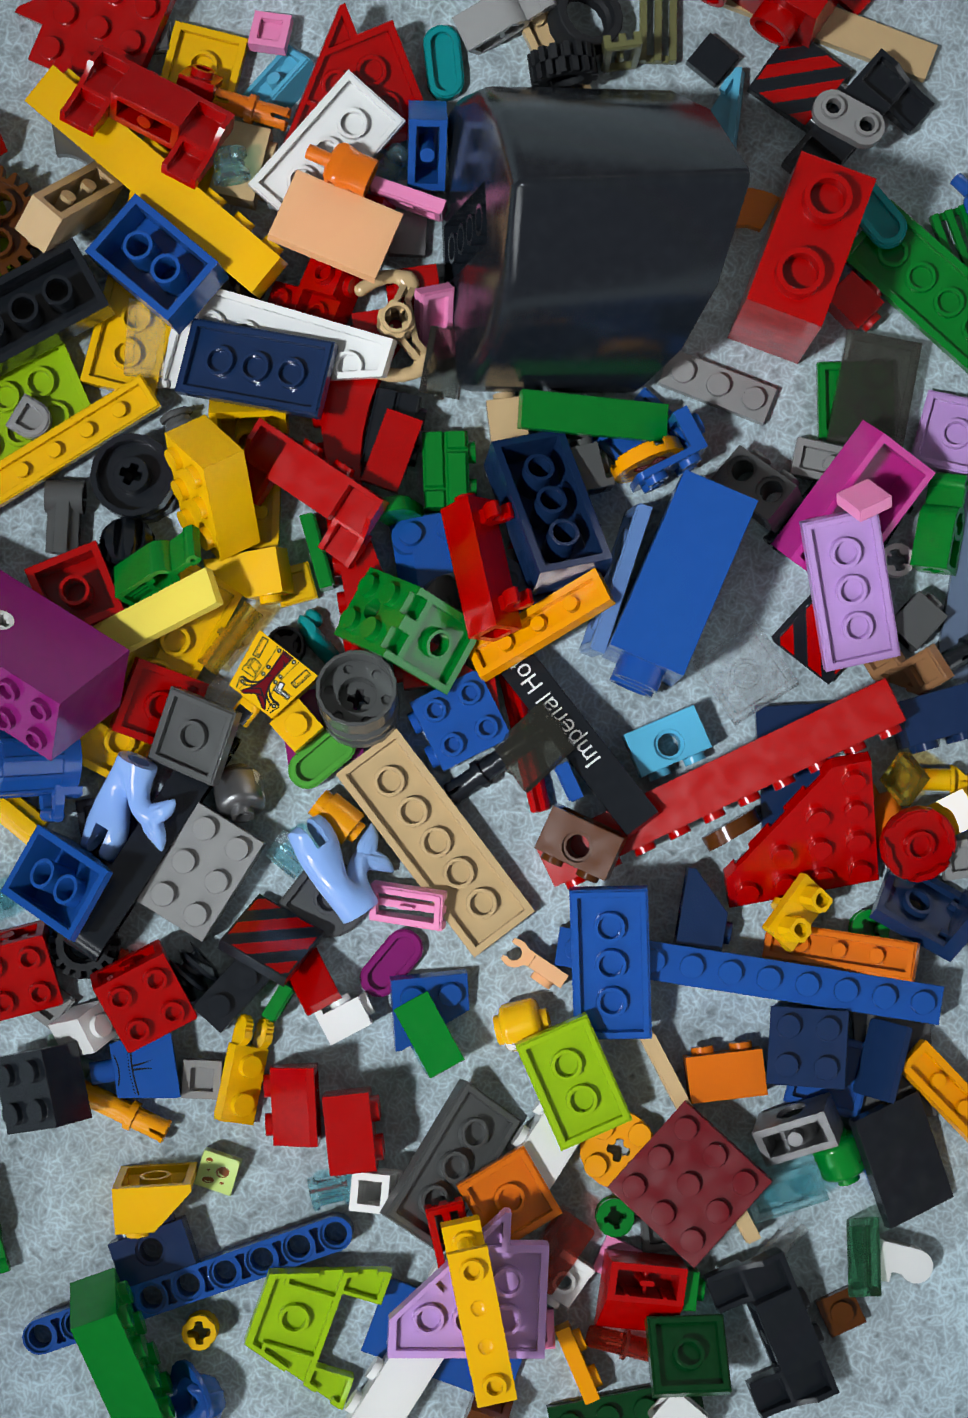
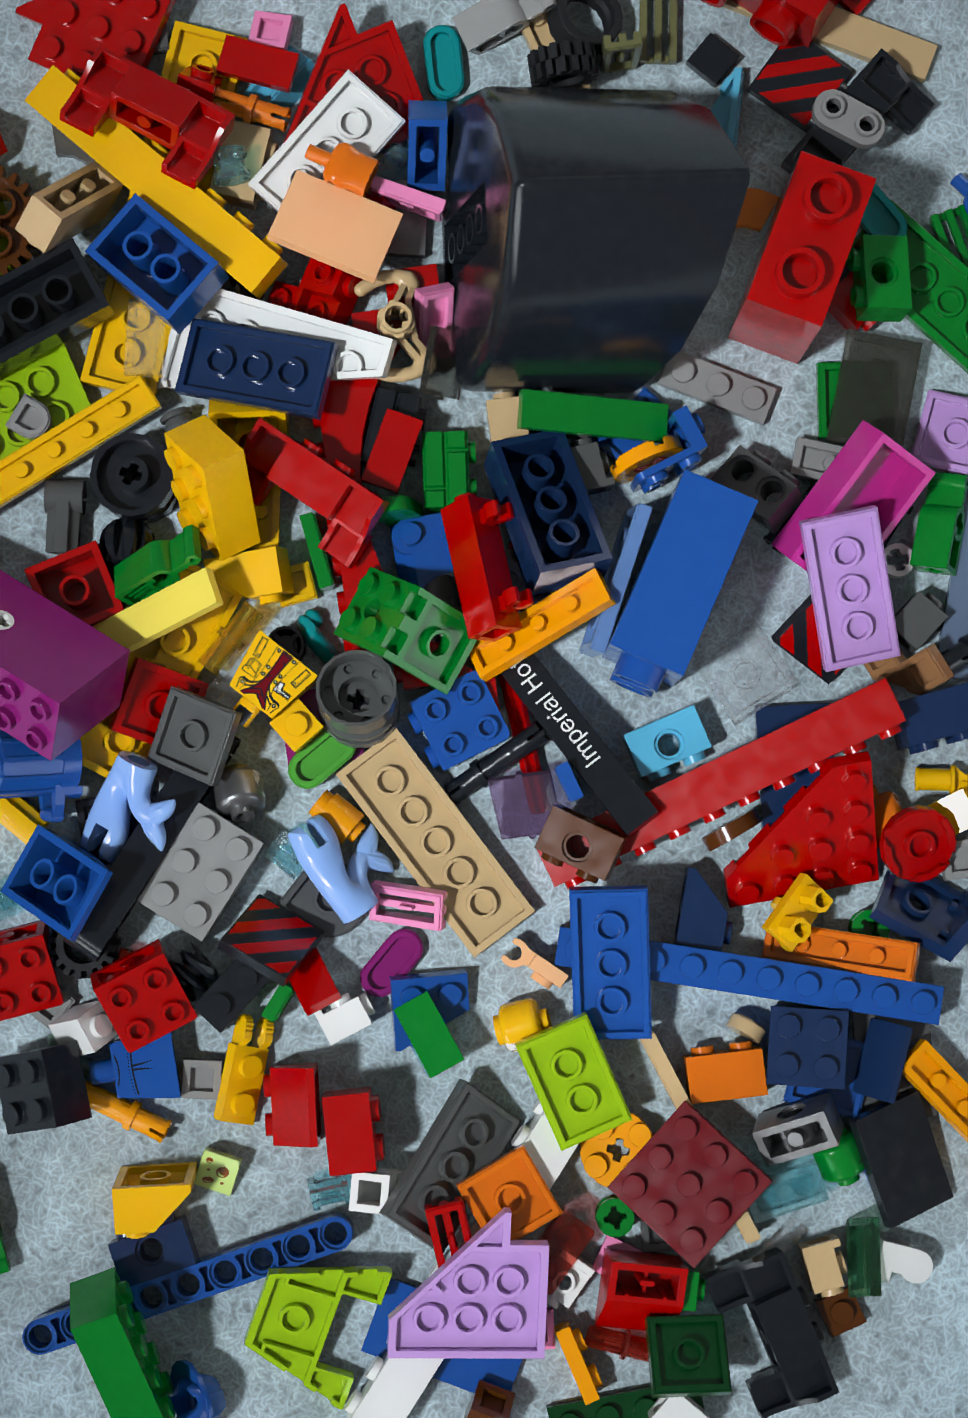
yellow bush [181,1309,220,1351] -> none
yellow fence [440,1214,518,1408] -> none
clear smoke piece [493,701,576,793] -> none
bright pink tile [836,479,892,522] -> none
clear yellow plate [879,752,930,806] -> none
none -> red tile [216,35,300,93]
none -> clear purple piece [488,770,558,840]
none -> tan tile [726,1012,766,1044]
none -> tan brick [797,1233,847,1297]
none -> green brick [848,235,912,322]

